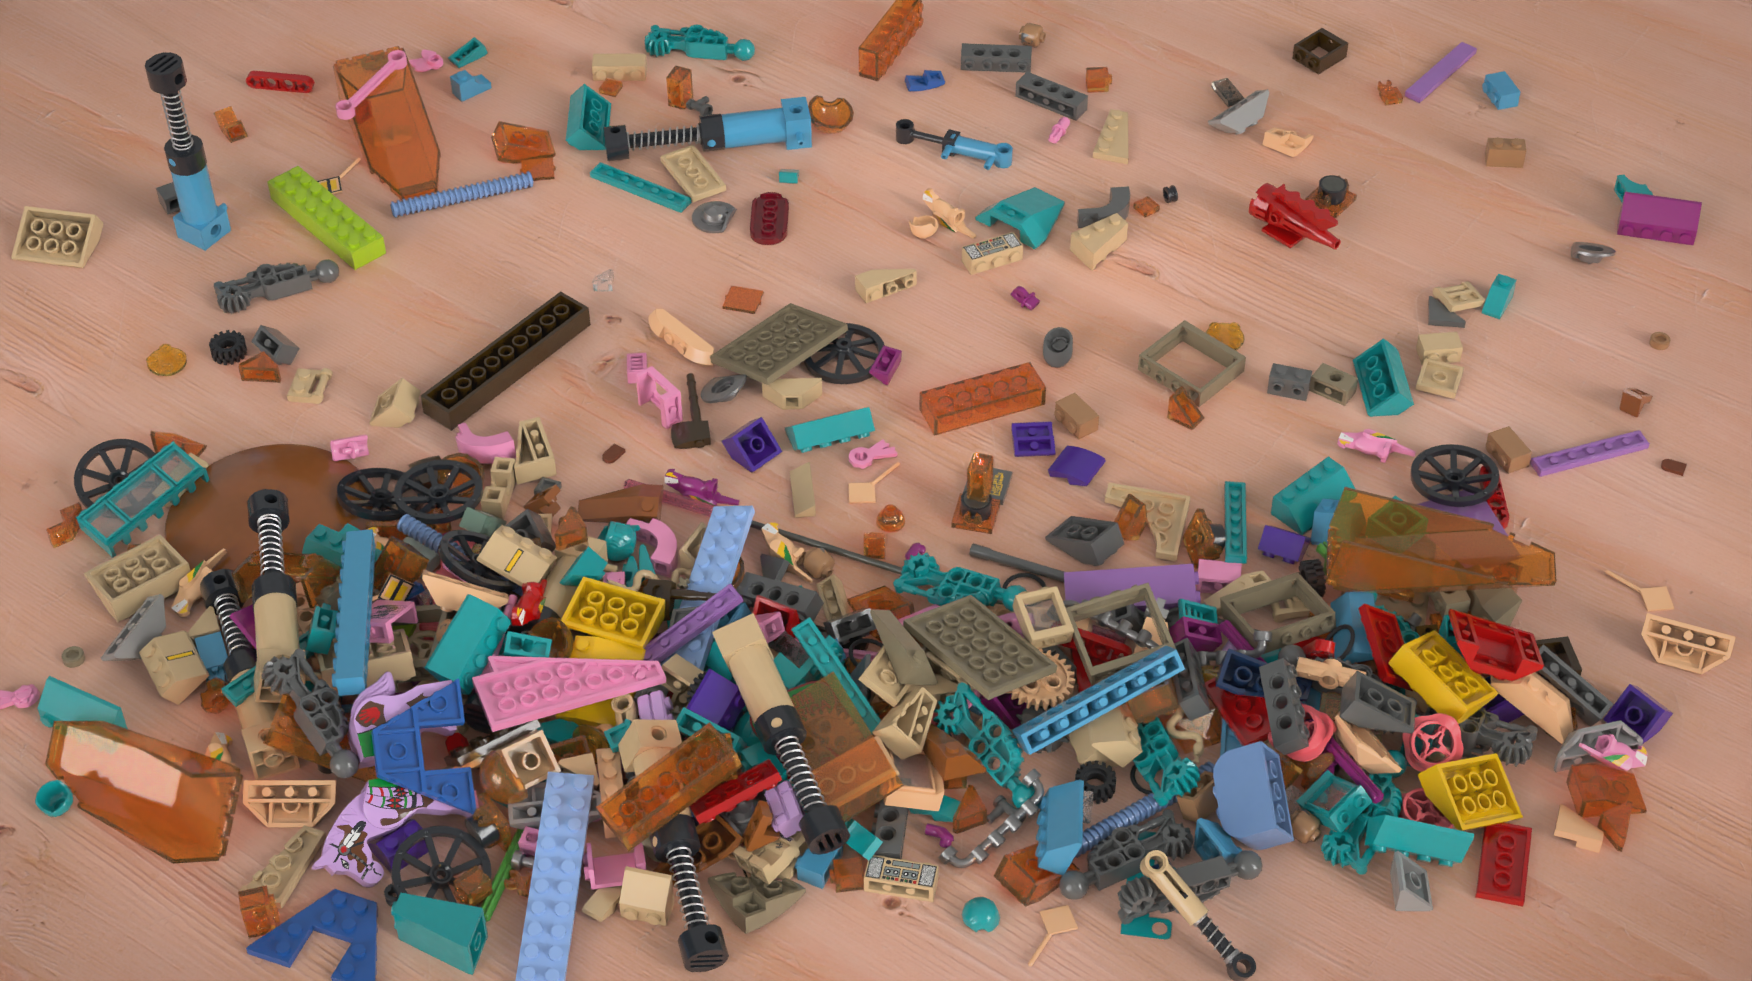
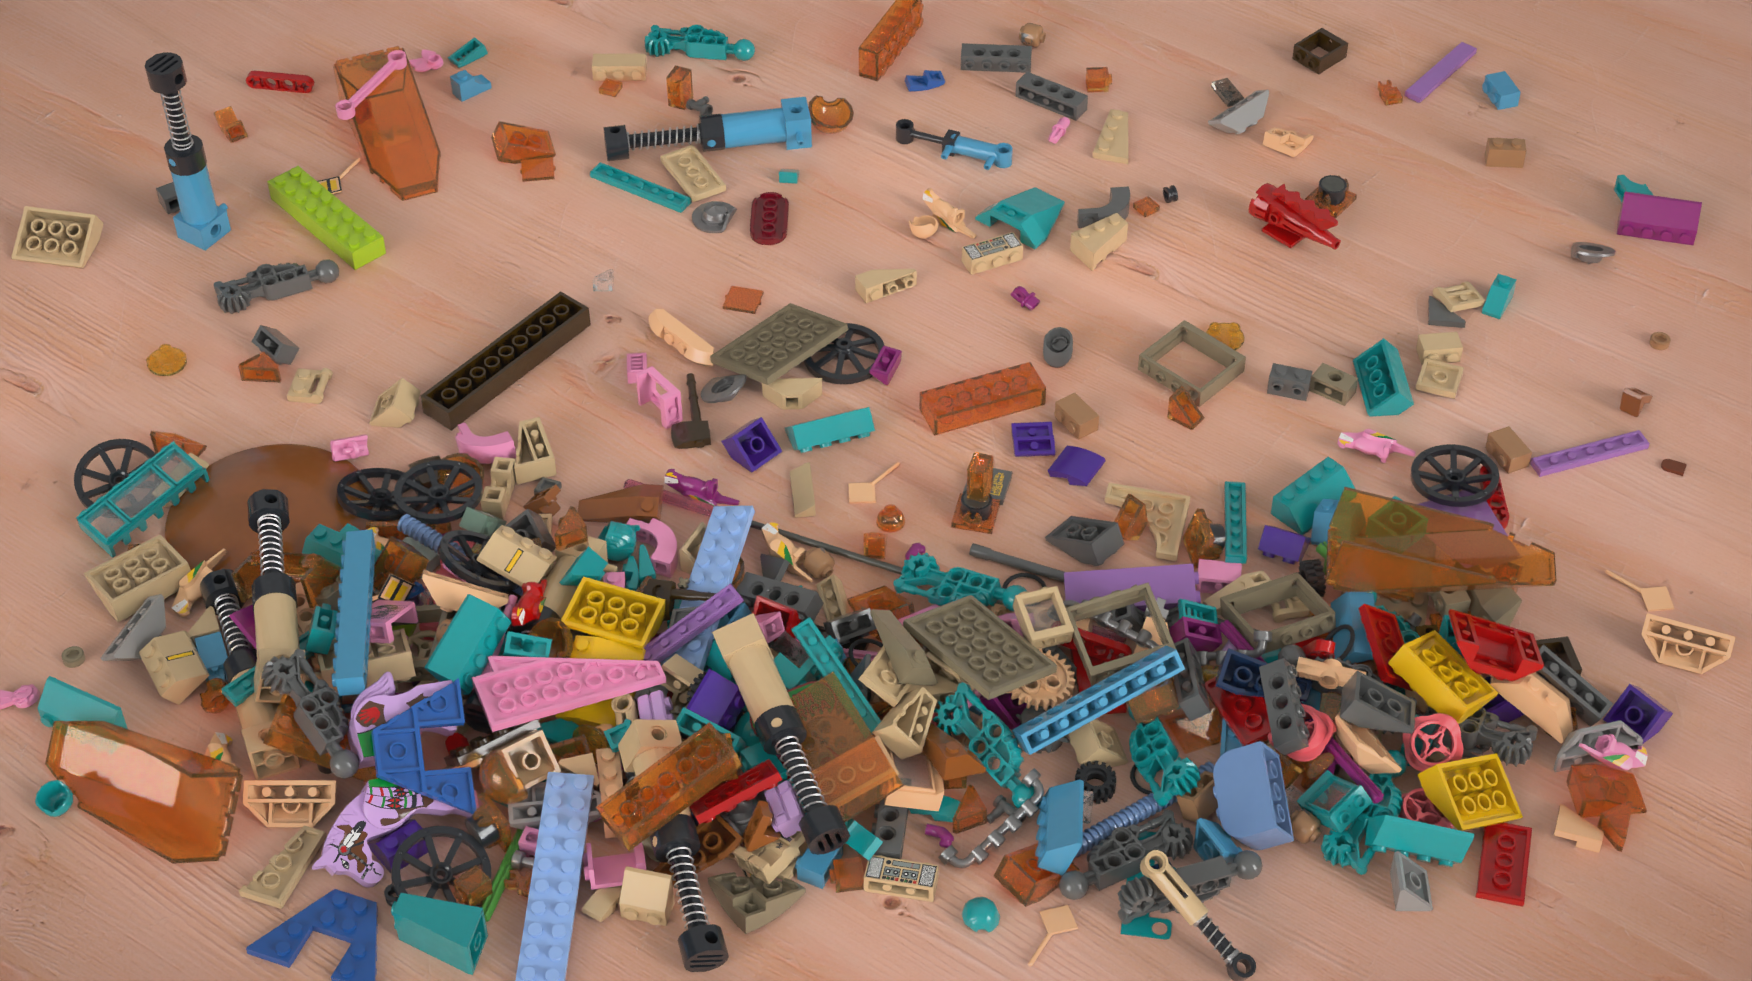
clear orange slope [46,502,83,548] -> none
black tyre [209,330,247,365] -> none
clear orange brick [238,885,280,938] -> none
medium blue piece [390,171,533,218] -> none
teal slope [566,84,611,150] -> none
copper piece [602,443,626,464] -> none
tan animal [607,568,692,592] -> none
bright pink piece [848,439,897,469] -> none
tan slope [1087,702,1142,768] -> none
tan animal [1148,685,1204,764] -> none

